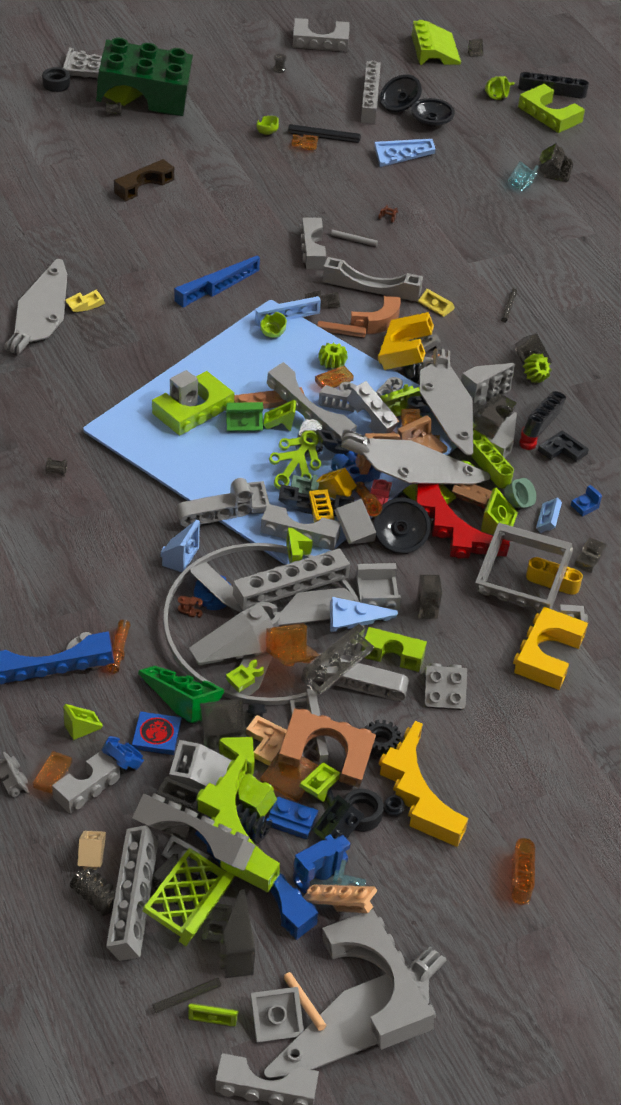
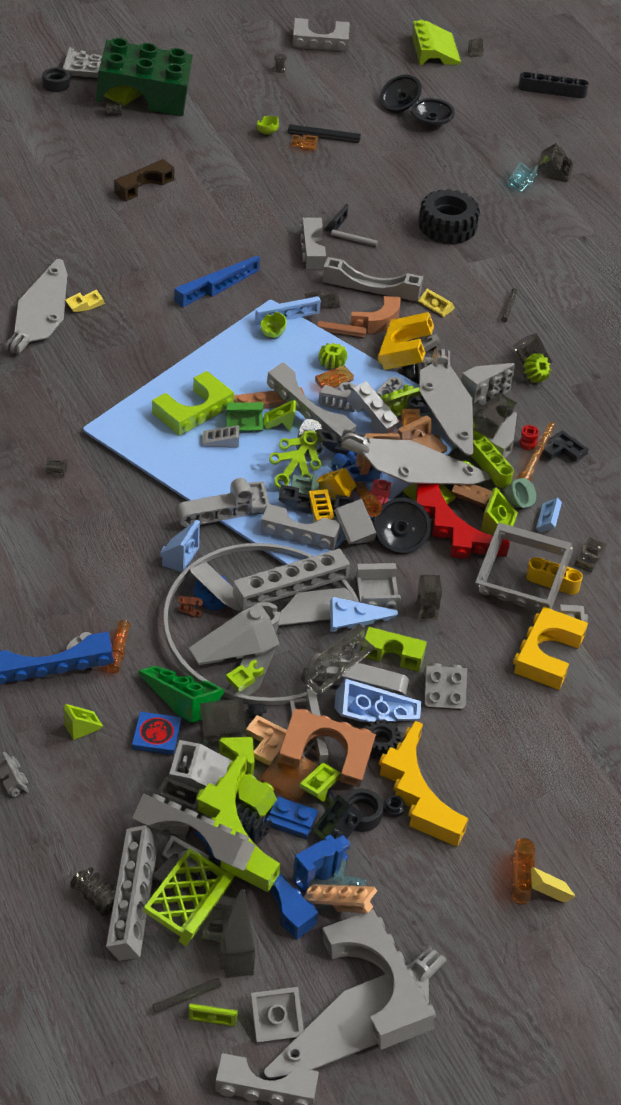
clear orange plate [33,751,72,794] -> none
light grey arch [52,750,120,814] -> none
tan slope [78,831,106,870] -> none
blue plate [101,736,144,770] -> none
light grey brick [170,370,198,406] -> none
clear orange bracket [266,623,320,666] -> none
light nougat bar [283,972,327,1031] -> none
lime slope [286,528,313,564] -> none
light grey brick [361,61,381,124] -> none
light blue wing [374,139,435,167] -> none
copper piece [378,205,398,222] -> none
lime piece [484,76,515,99] -> none
lime arch [518,84,585,133] -> none
black beam [523,391,567,438] -> none
blue bracket [570,485,602,516] -> none
none -> light grey slope [202,426,239,447]
none -> black slope [324,204,348,232]
none -> light blue wedge [334,679,421,722]
none -> black tyre [419,189,480,244]
none -> clear orange piece [517,422,555,482]
none -> light yellow slope [531,867,575,903]

